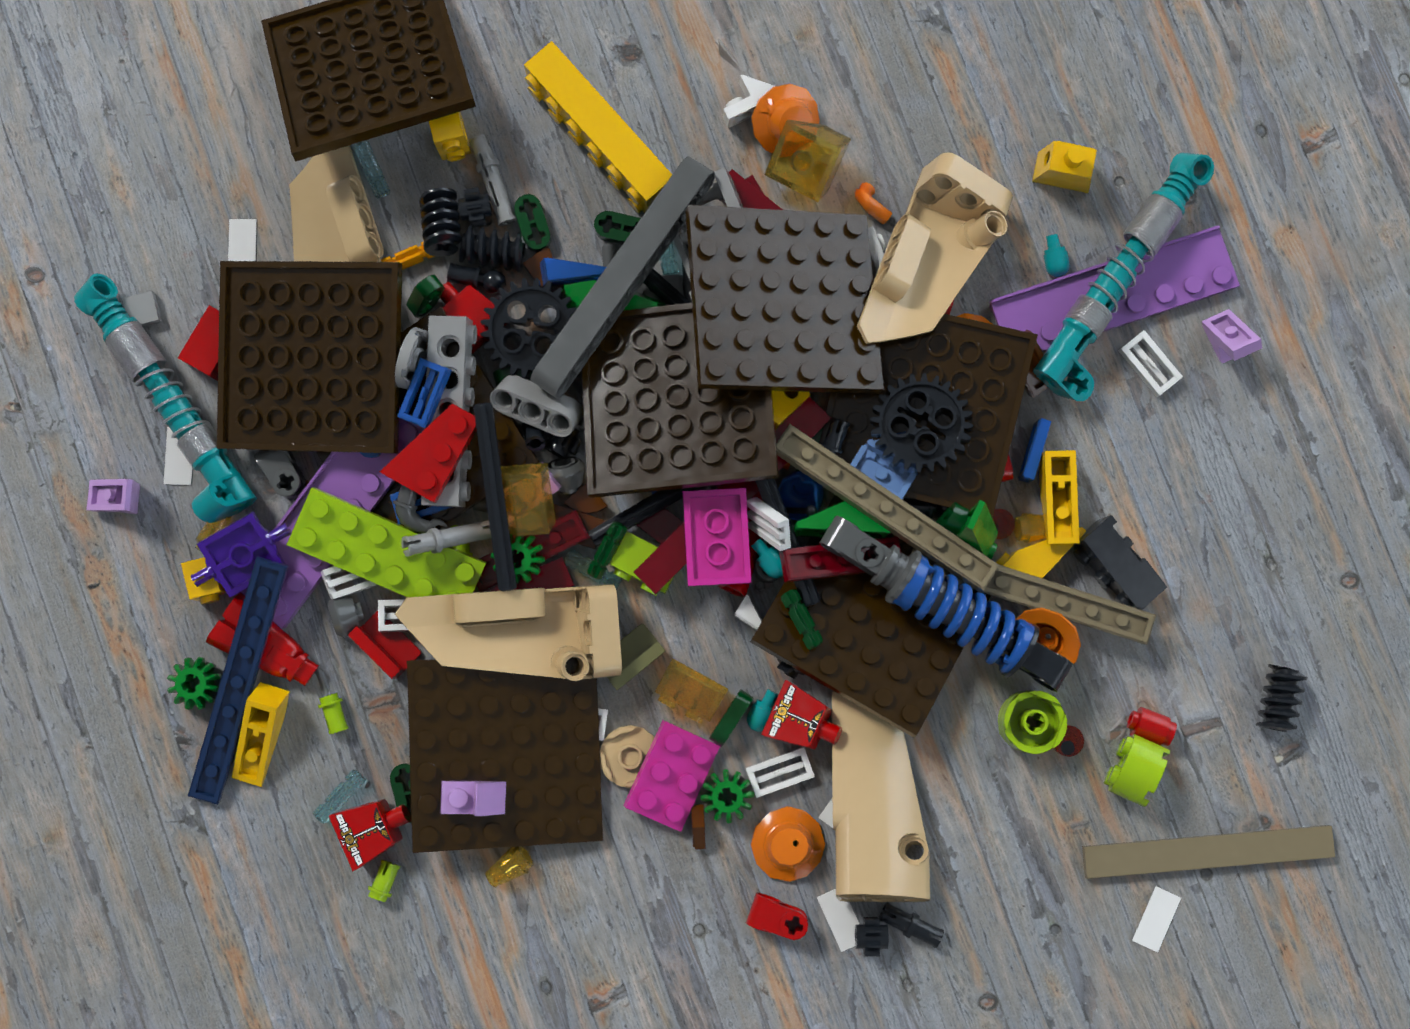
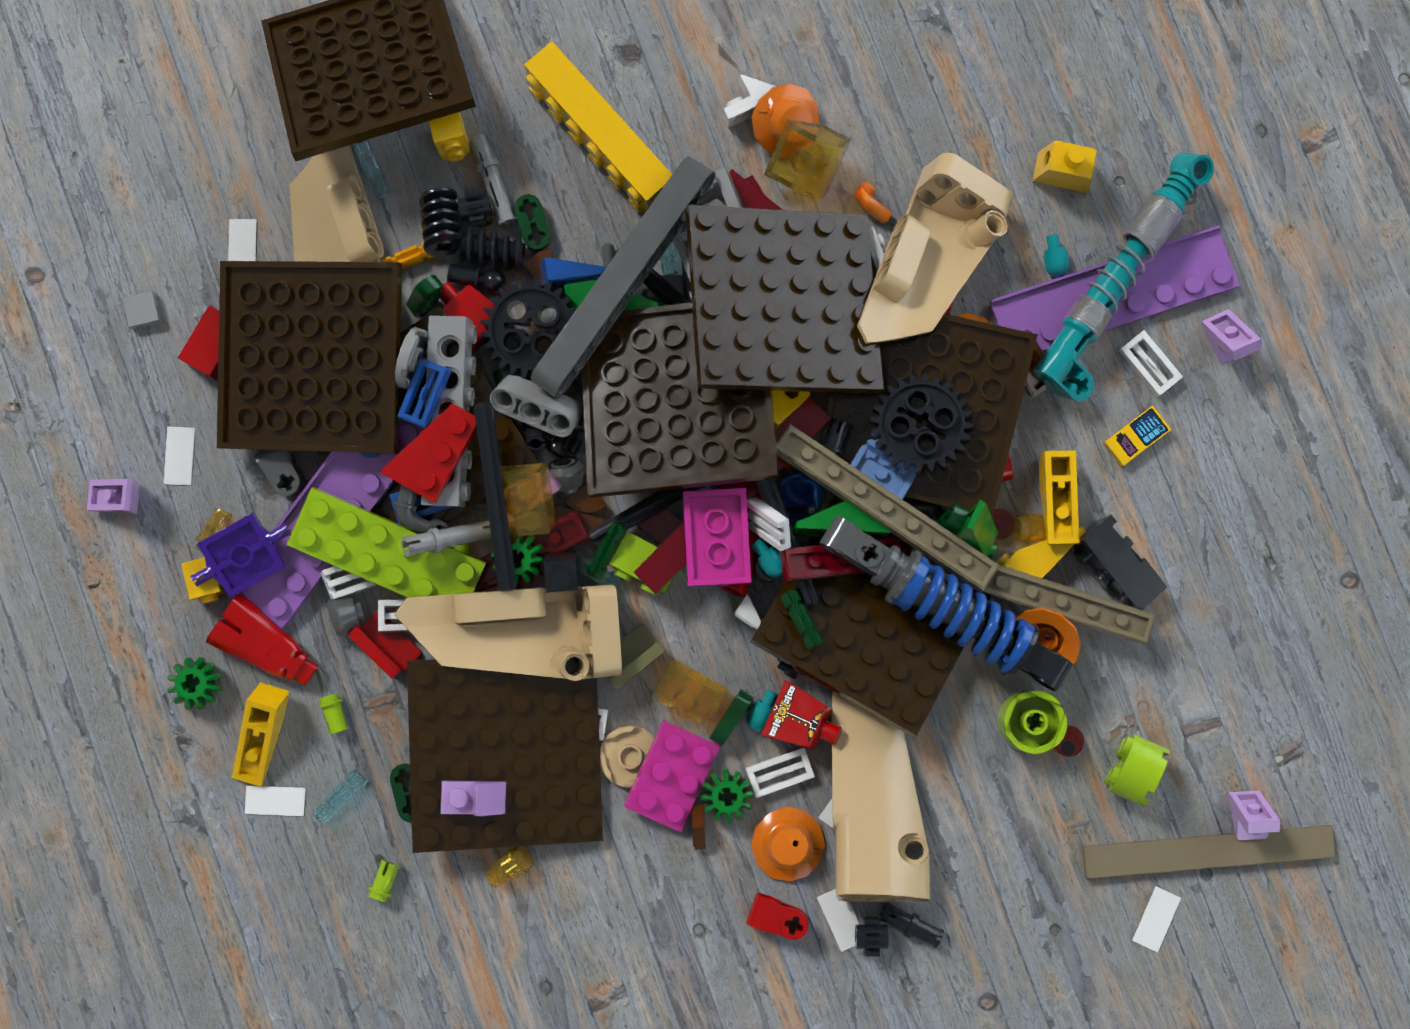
teal piece [74,273,257,523] -> none
dark blue tile [188,556,289,805] -> none
red torso [329,799,411,871] -> none
dark green beam [594,211,641,245] -> none
blue tile [1018,418,1051,483] -> none
red brick [1127,707,1177,746] -> none
black piece [1256,664,1308,732] -> none
none -> white sticker [244,786,305,816]
none -> black brick [544,550,578,593]
none -> tile [1103,405,1172,467]
none -> lavender slope [1228,790,1280,840]

